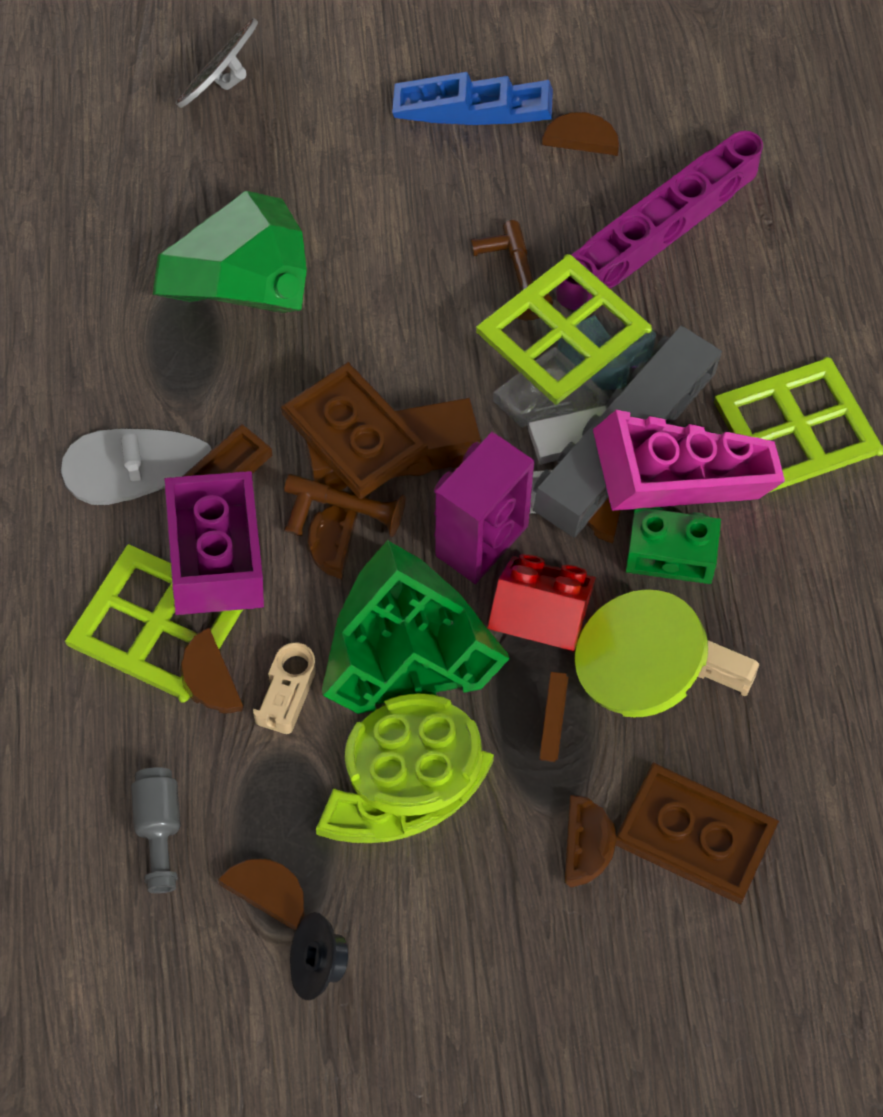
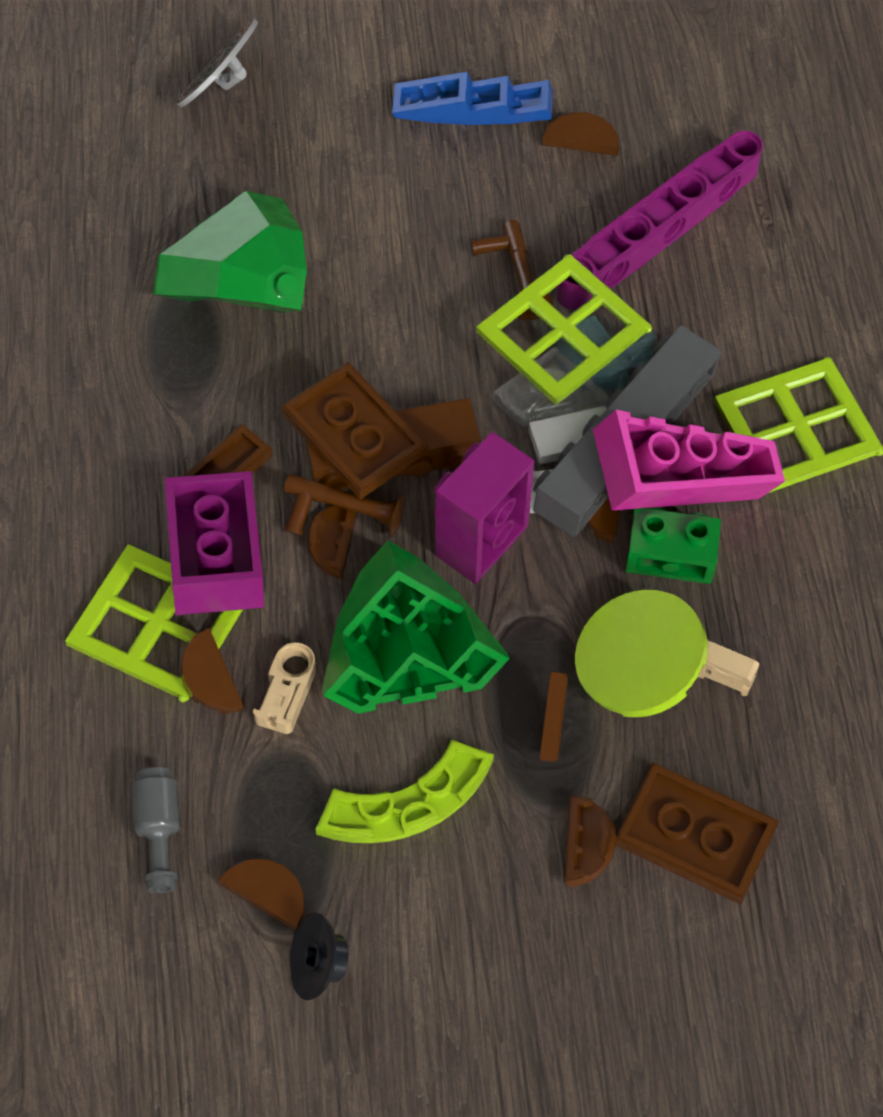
light grey shield [61,429,212,505] -> none
lime tile [345,693,483,816] -> none
red slope [487,554,596,651] -> none

